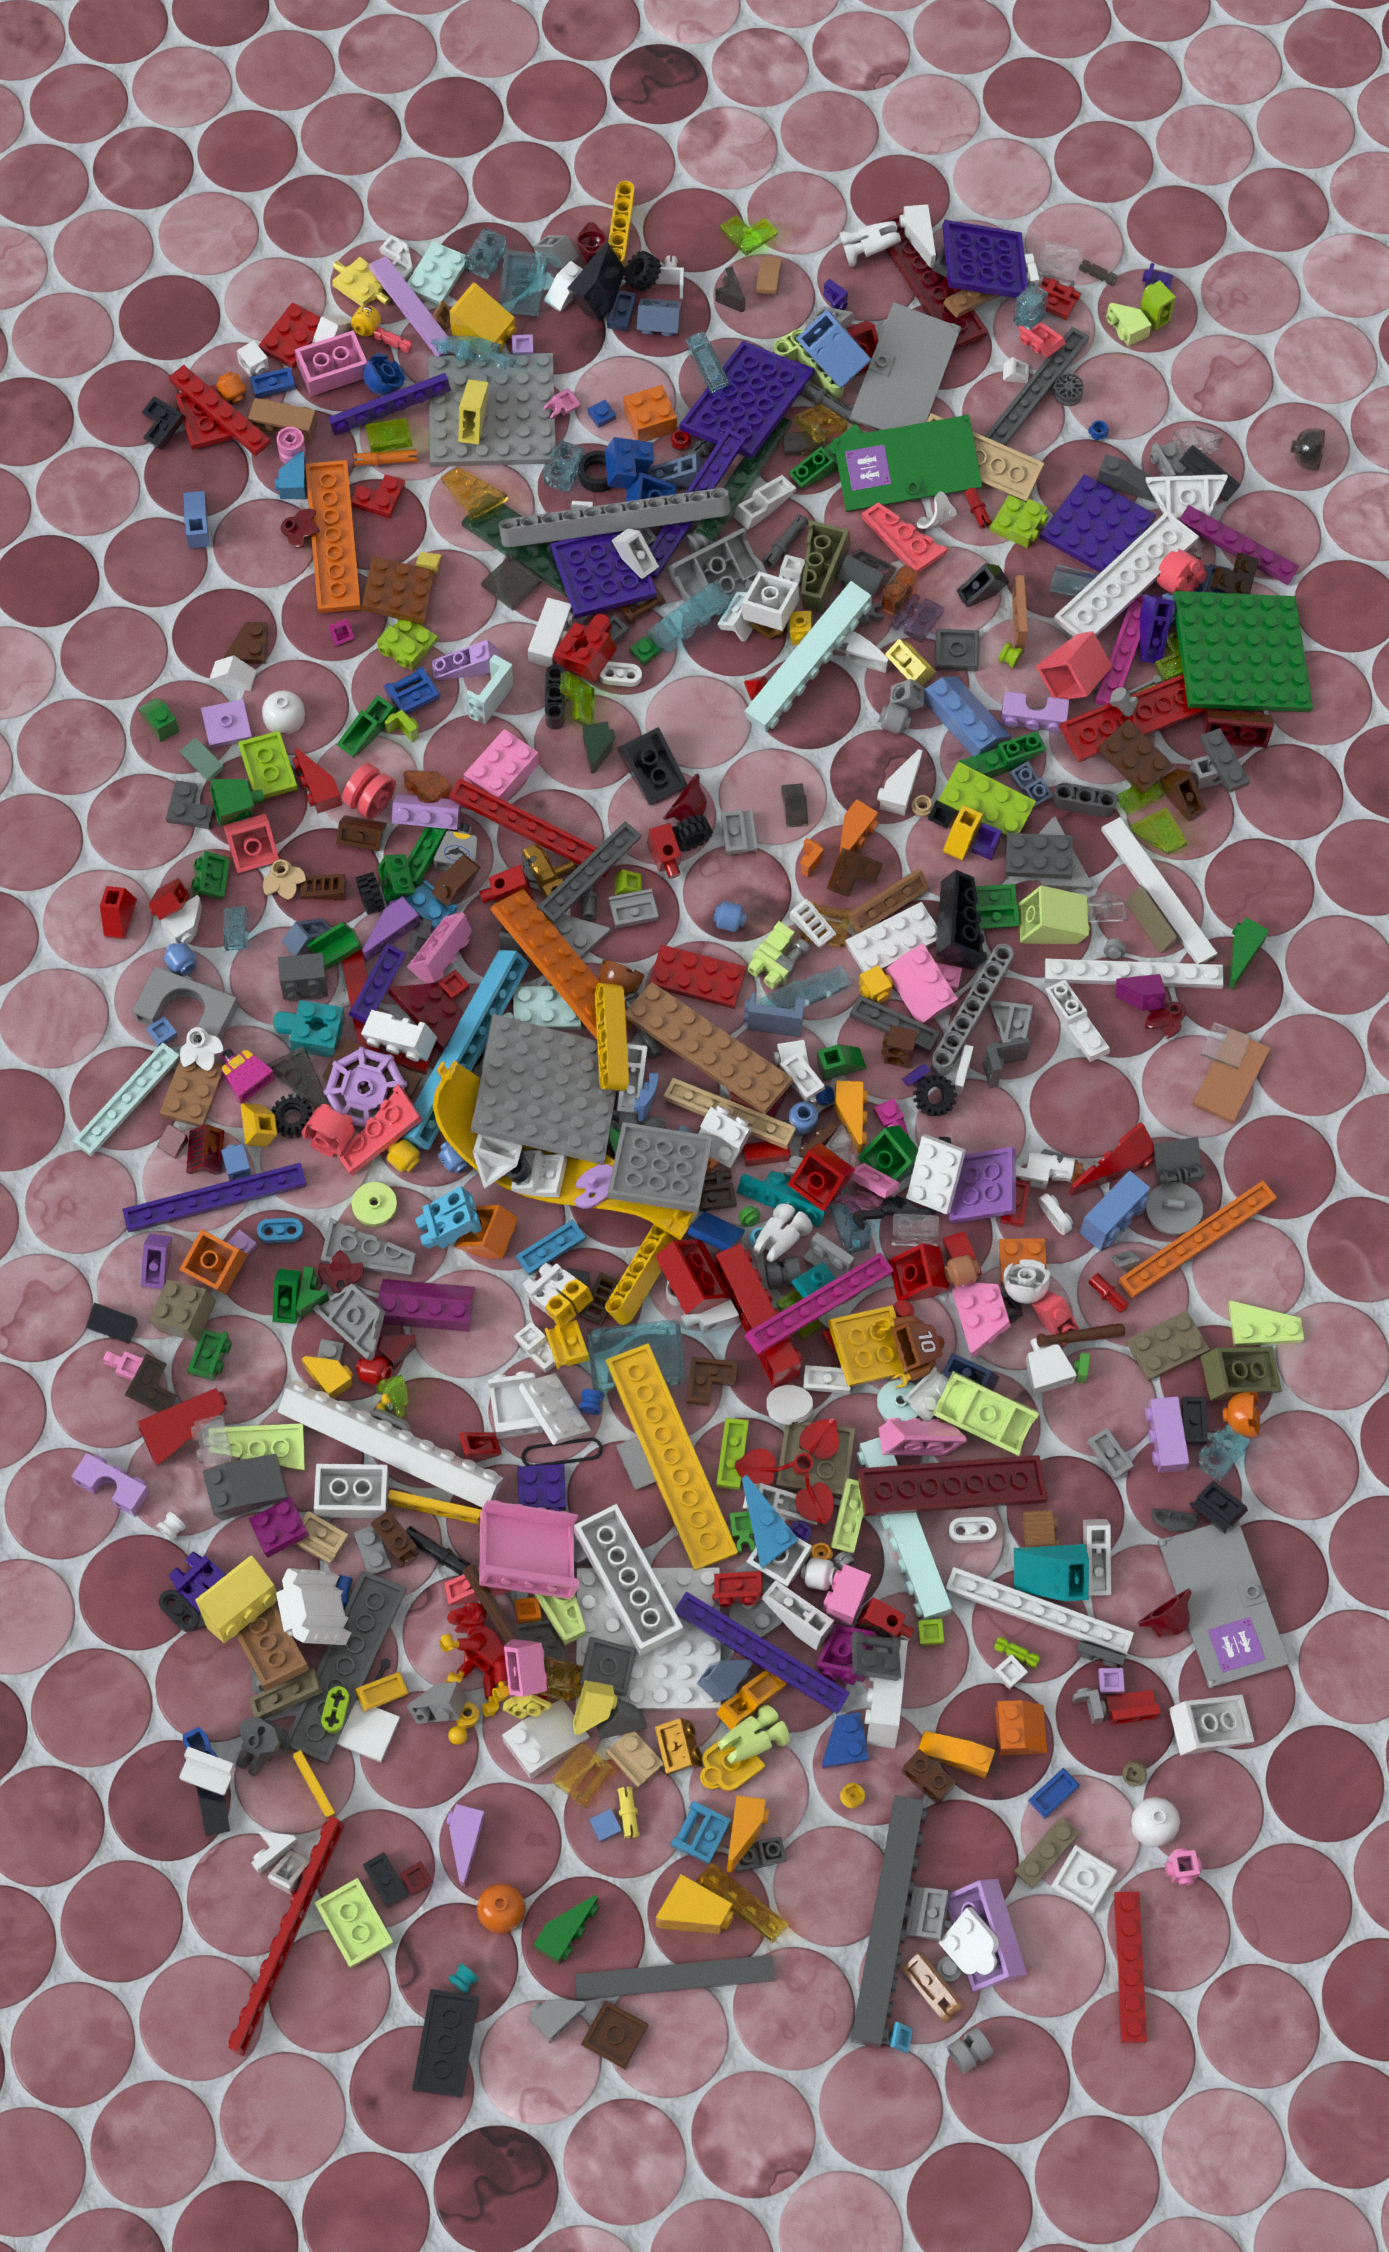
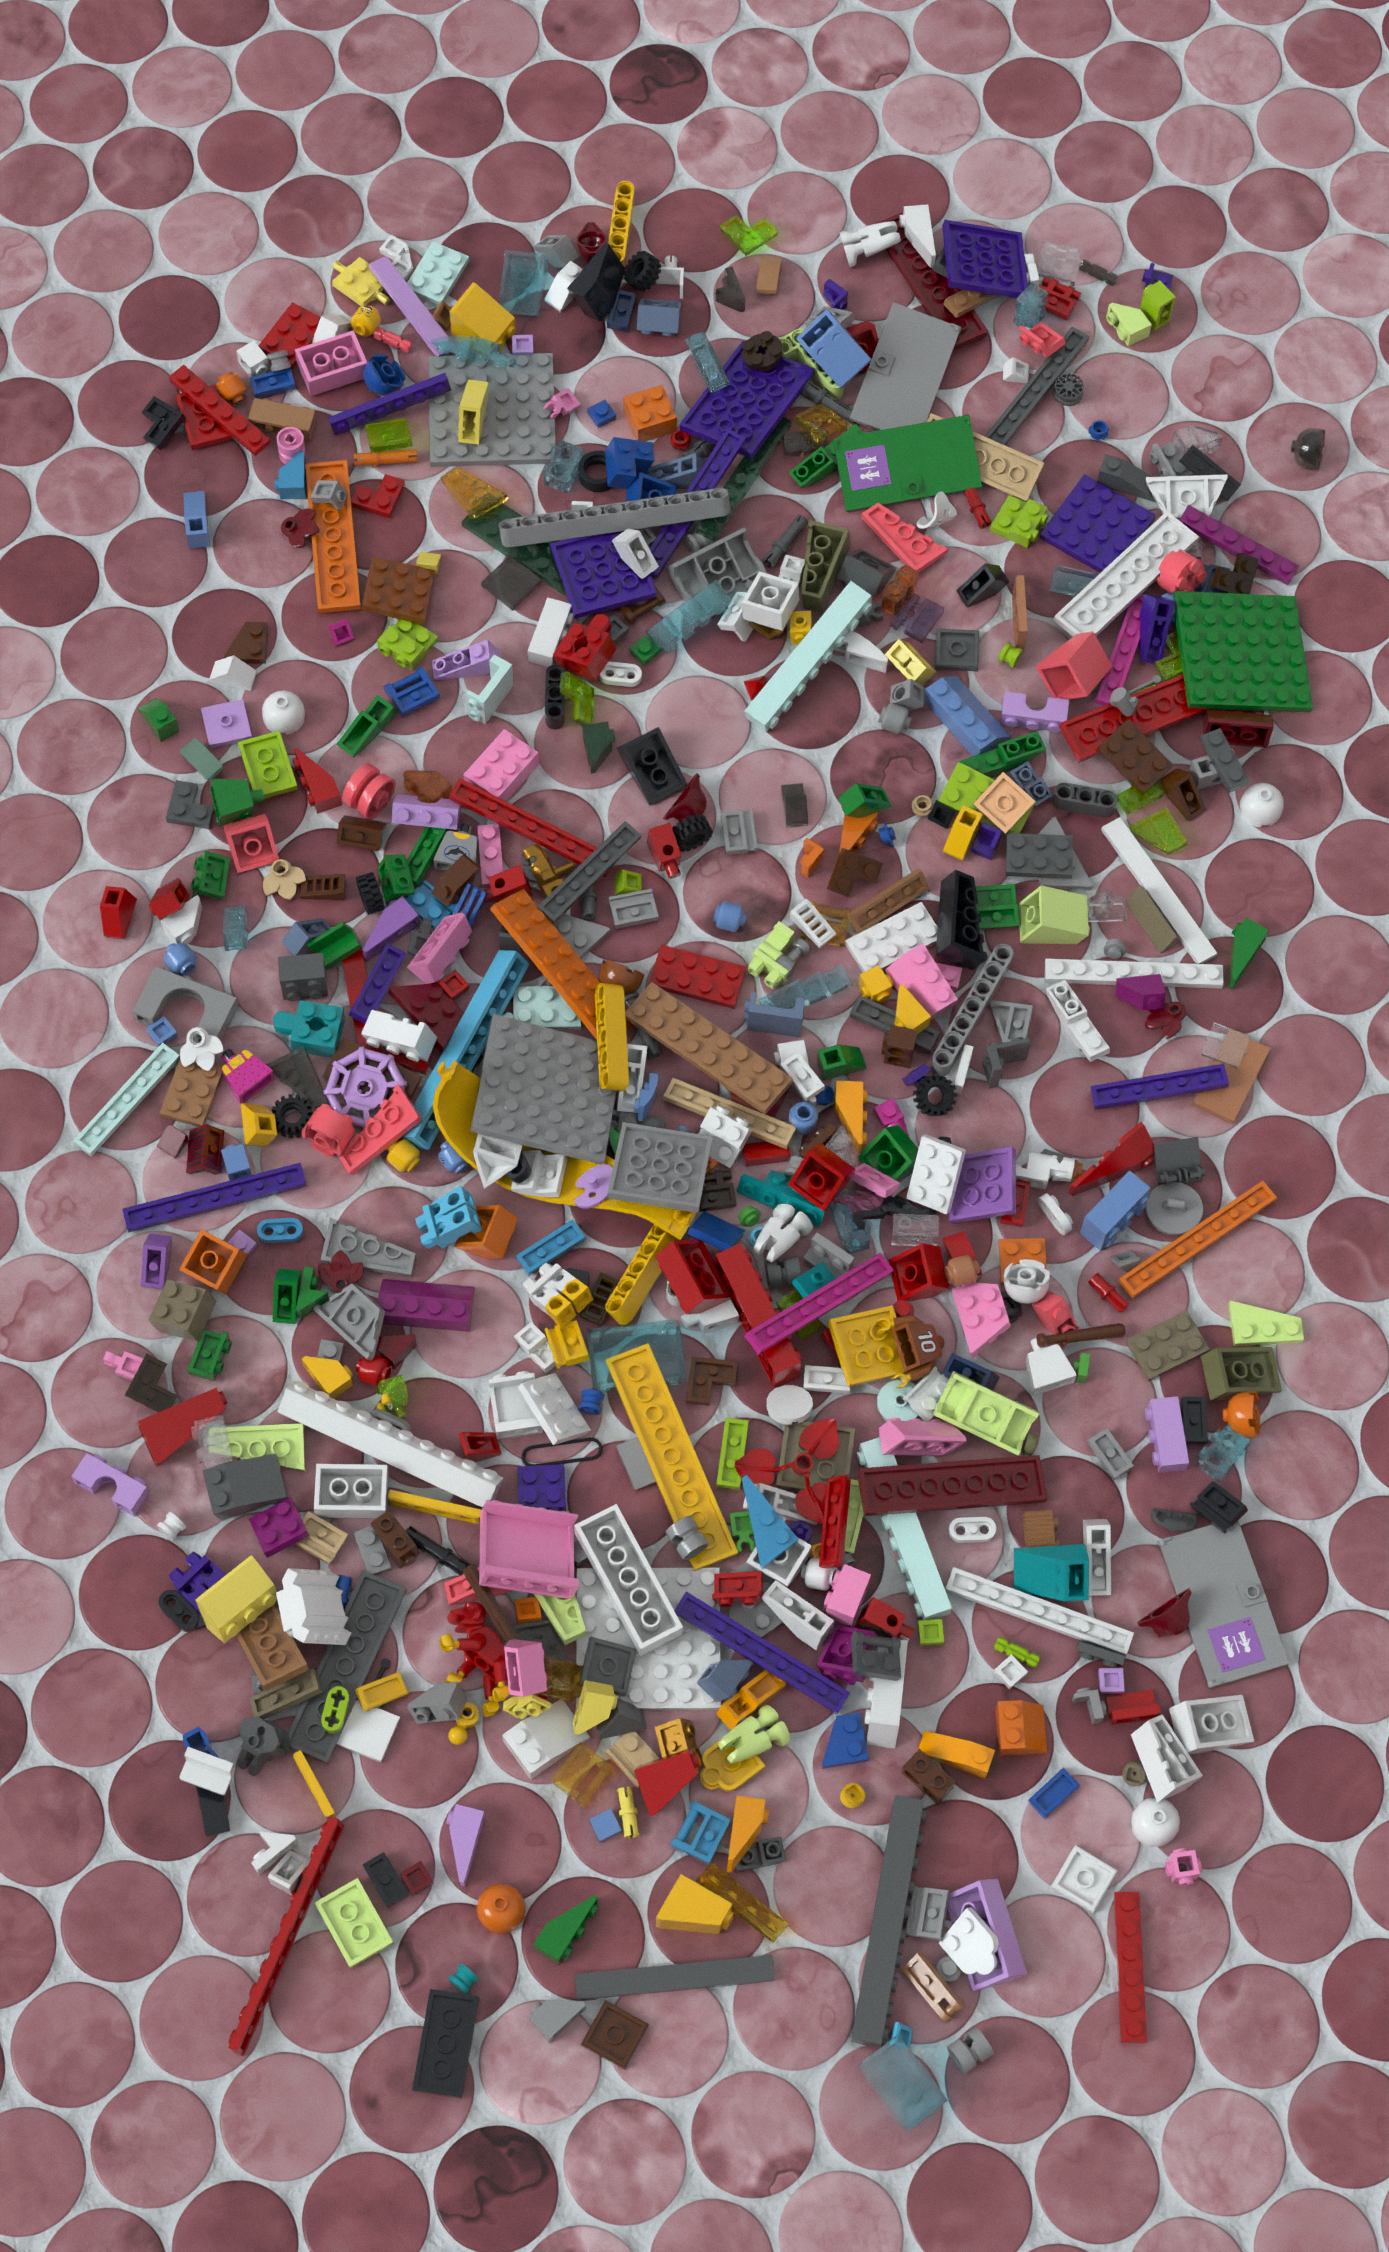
black slope [86,1303,139,1344] -> none
yellowish green plate [351,1182,397,1227] -> none
lime bracket [385,709,419,742] -> none
clear light blue brick [464,227,508,279] -> none
white slope [733,475,796,530] -> none
white slope [877,749,923,816] -> none
dark tan plate [1013,1817,1080,1889] -> none
none -> light grey wheel [267,350,291,371]
none -> light grey bracket [310,480,348,510]
none -> blue tile [452,883,489,928]
none -> bright pink plate [477,824,503,888]
none -> red slope [634,1748,702,1816]
none -> light grey wheel [666,1516,709,1561]
none -> dark brown plate [742,331,784,372]
none -> red tile [819,1475,851,1569]
none -> green slope [839,783,892,818]
none -> clear light blue slope [858,2035,948,2131]
none -> blue plate [879,822,896,847]
none -> yellow slope [895,984,931,1034]
none -> light nougat plate [973,772,1035,834]
none -> olive piece [1023,1433,1038,1456]
none -> dark purple plate [1091,1064,1229,1110]
none -> white wedge [1131,1715,1203,1803]
none -> white cylinder [1240,783,1284,827]

